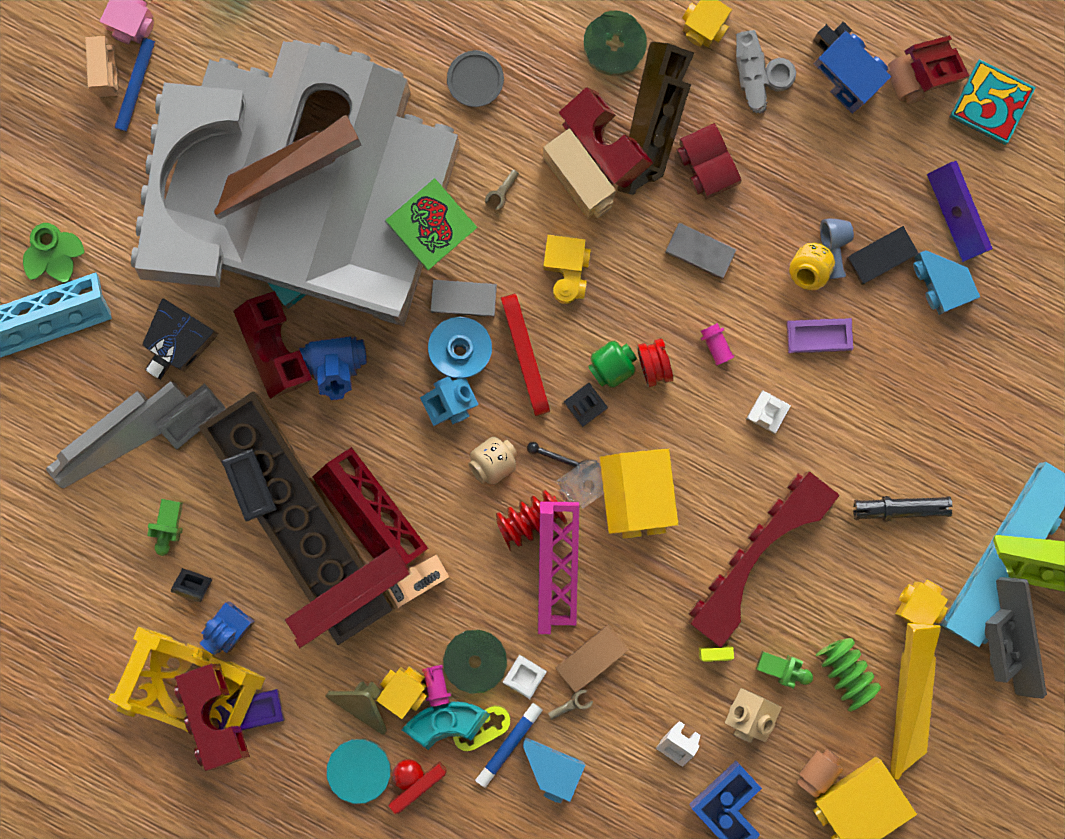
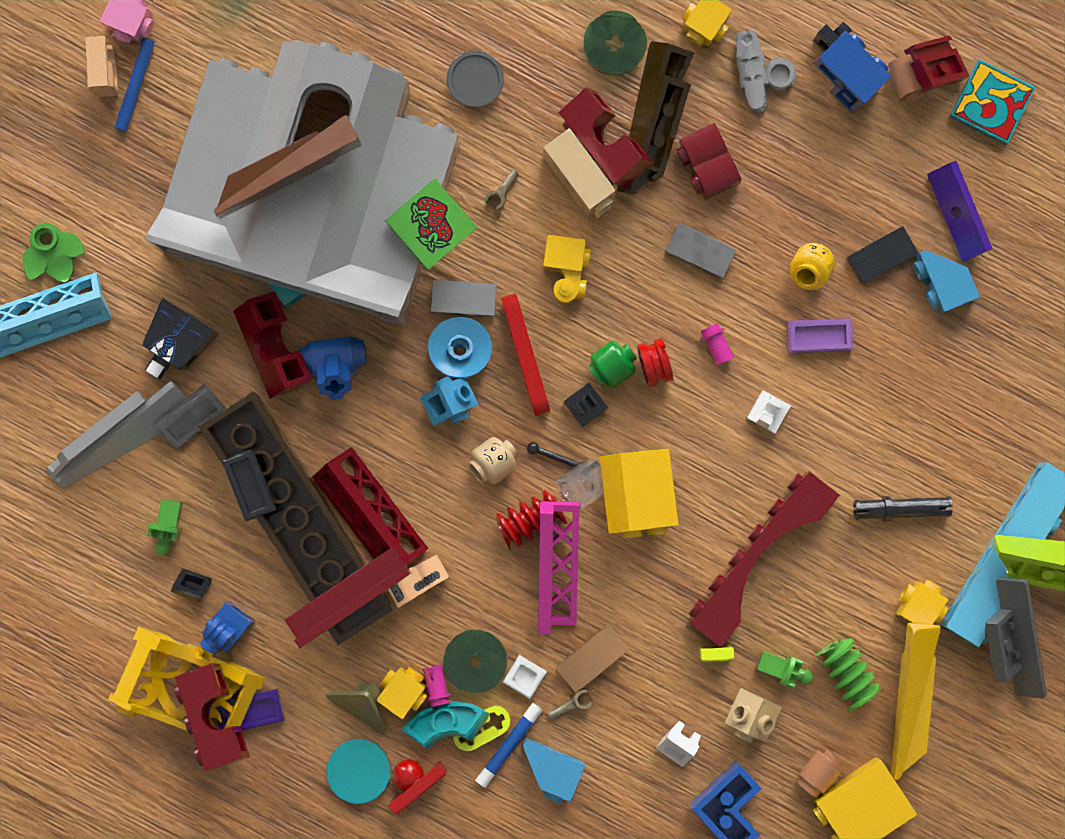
light grey arch [131,82,246,287] -> none
sand blue bar [820,218,854,279] -> none

